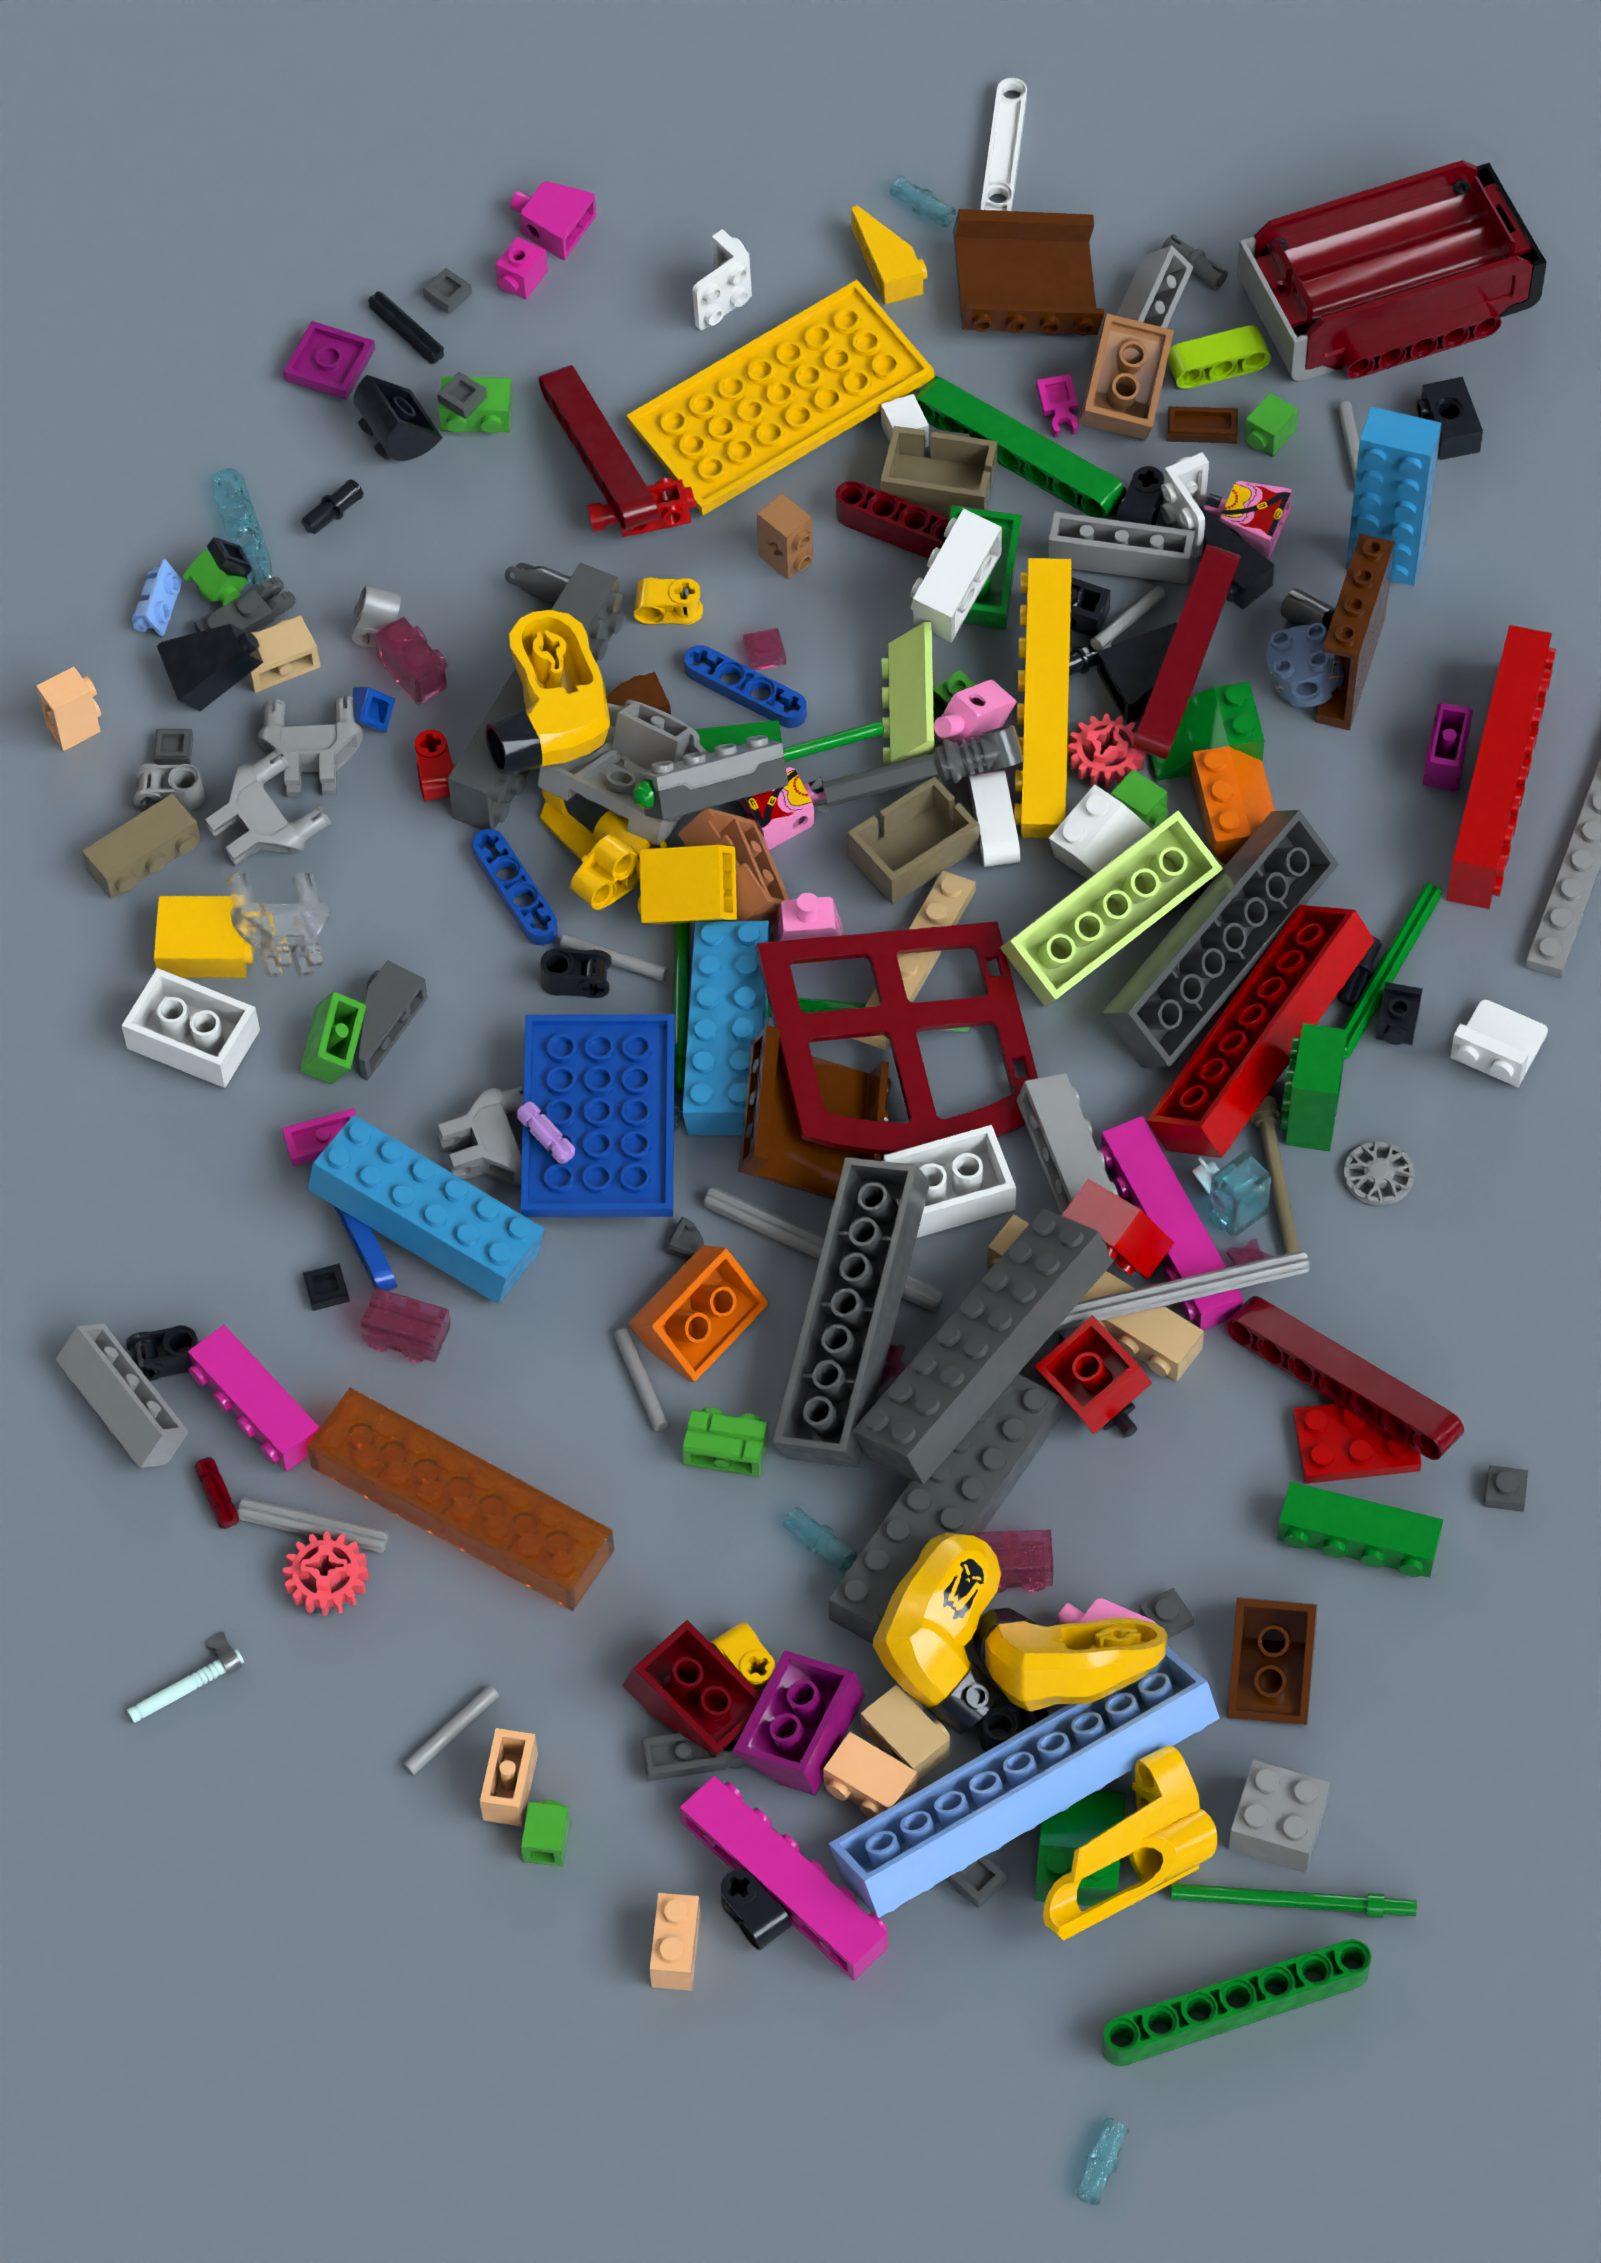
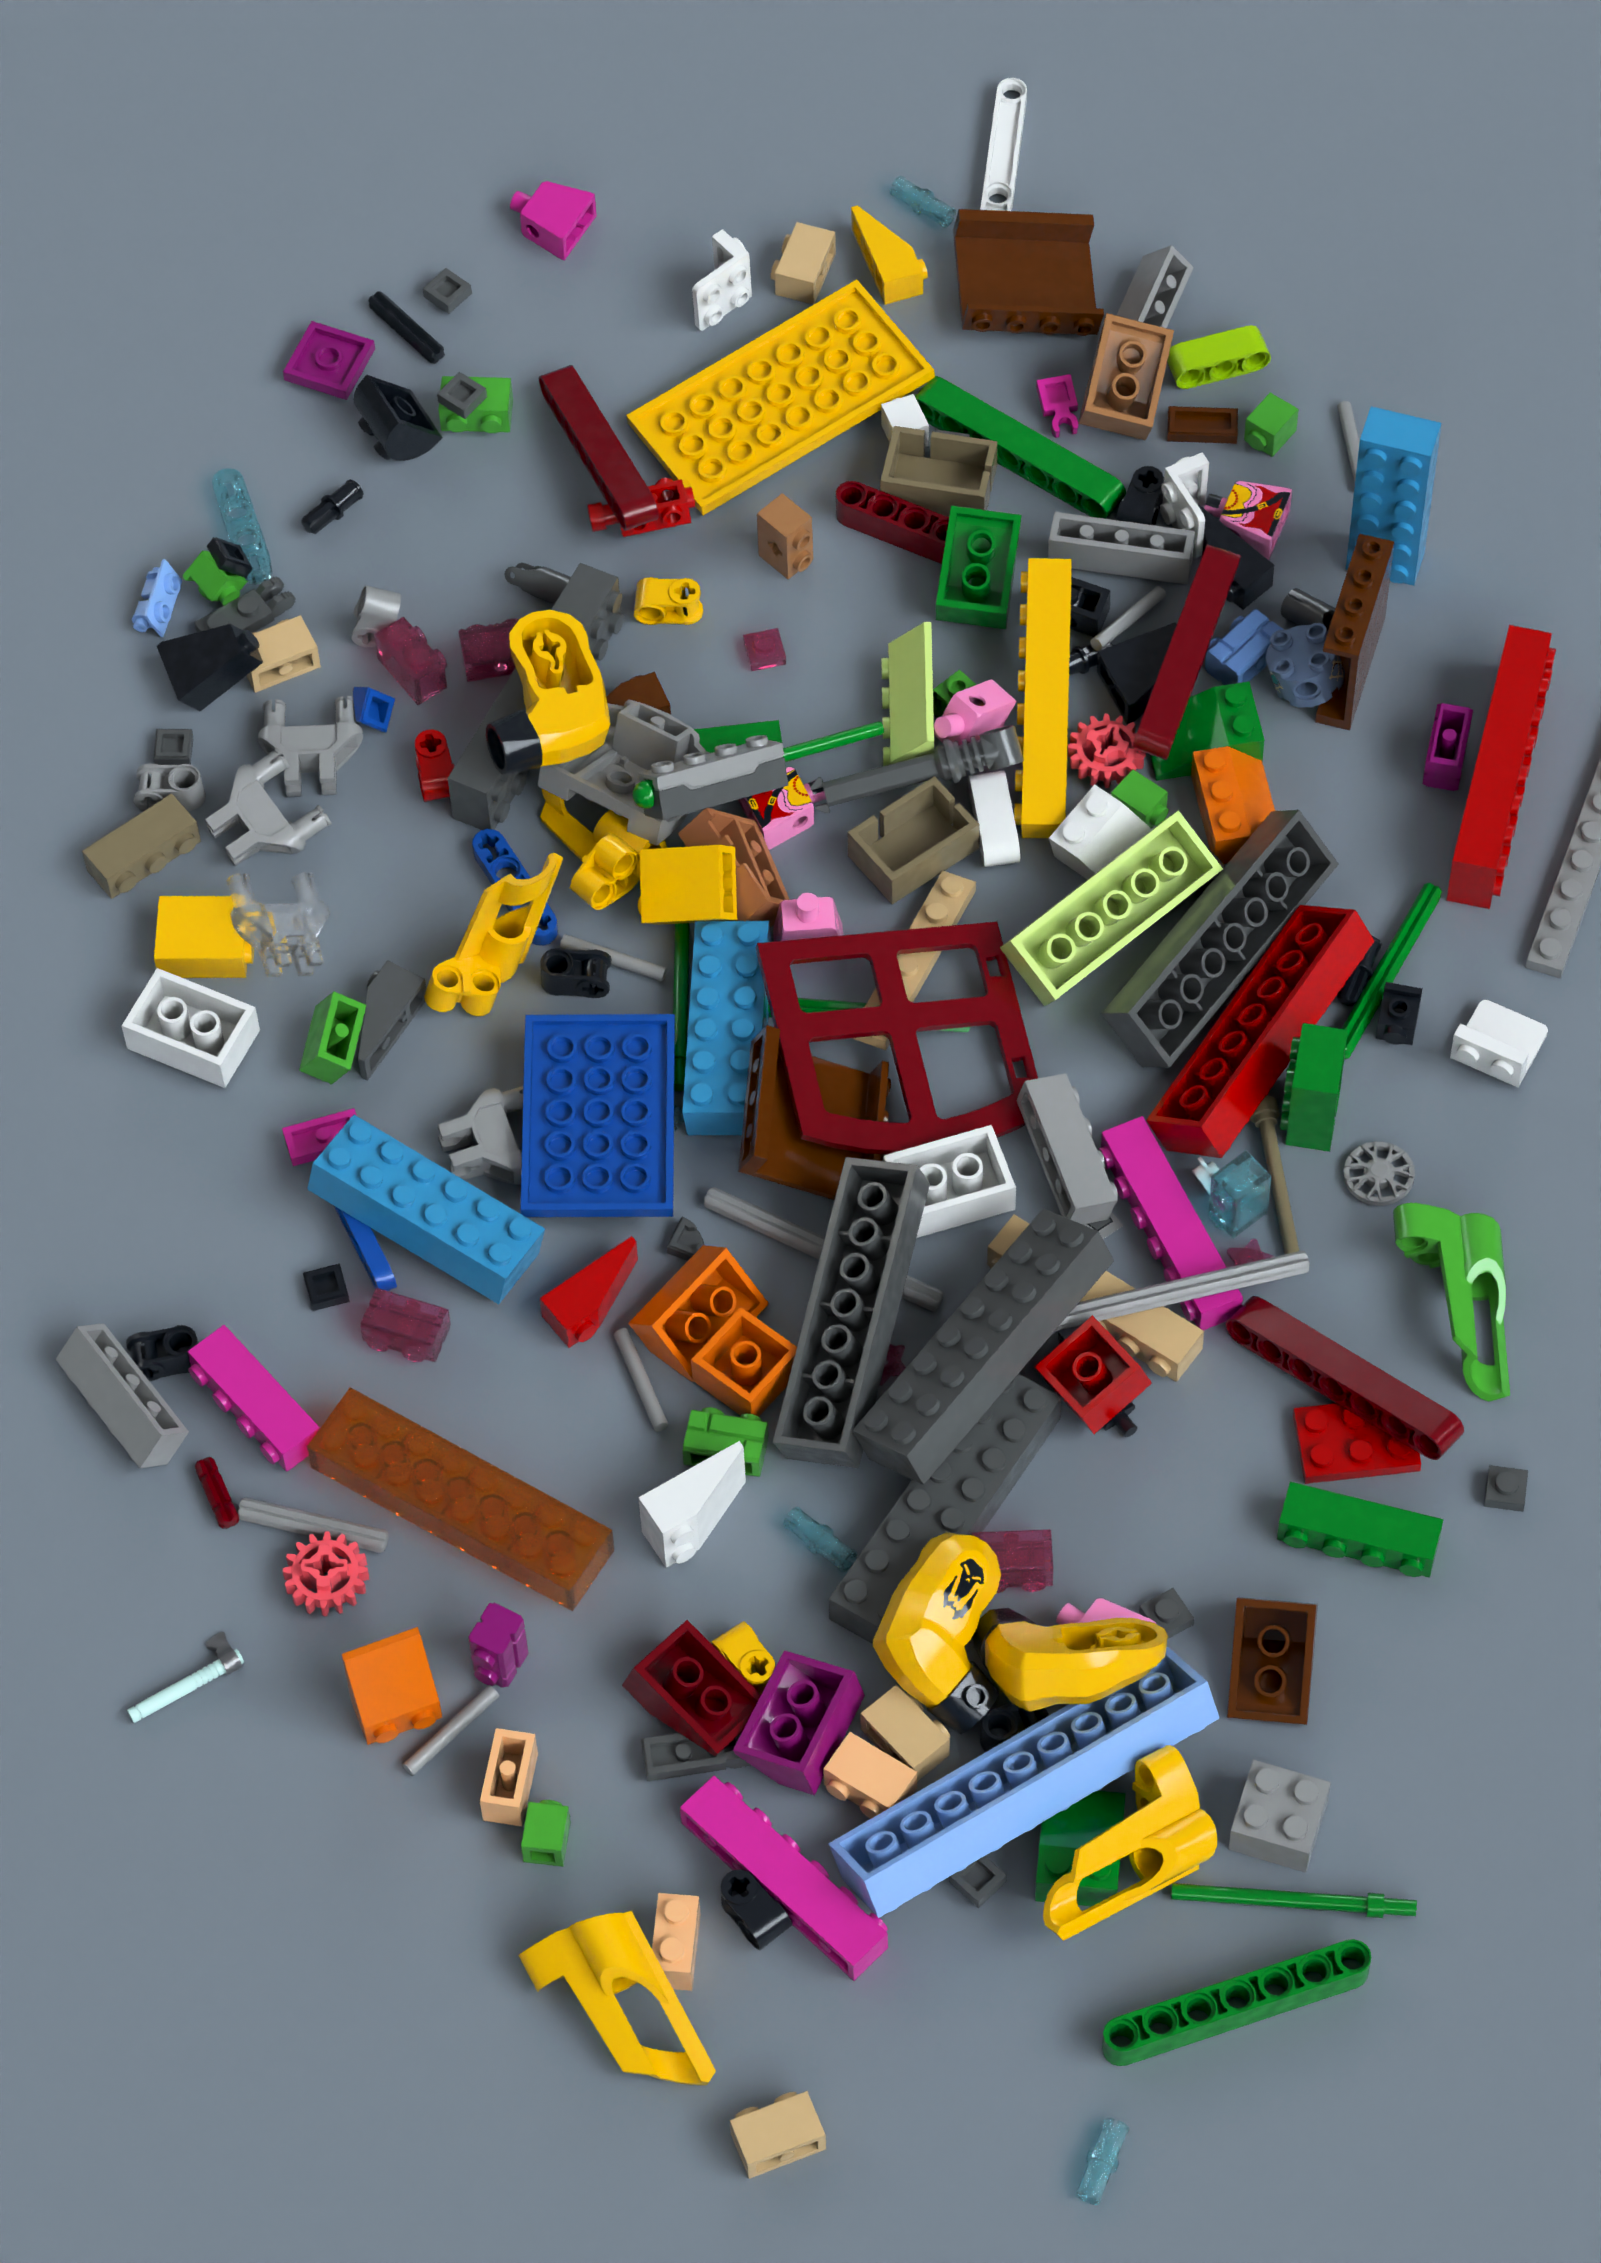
light nougat brick [36,666,102,751] -> none
dark pink brick [495,236,548,299] -> none
lavender axle [517,1101,575,1164] -> none
blue beam [684,645,807,728] -> none
white brick [910,508,1002,643] -> none
brick [1061,1179,1175,1279] -> none
dark grey pin [1161,234,1228,290] -> none
dark red piece [1237,160,1547,381] -> none
black brick [1416,377,1483,460] -> none
none -> orange slope [341,1627,443,1745]
none -> yellow panel [424,853,563,1016]
none -> clear pink brick [458,618,519,682]
none -> magenta brick [468,1603,529,1688]
none -> yellow panel [518,1911,716,2086]
none -> red slope [539,1236,638,1348]
none -> white slope [638,1441,746,1568]
none -> orange brick [691,1307,797,1417]
none -> tan brick [730,2091,826,2179]
none -> tan brick [771,222,836,305]
none -> medium blue brick [1205,609,1284,685]
none -> bright green panel [1393,1203,1510,1402]

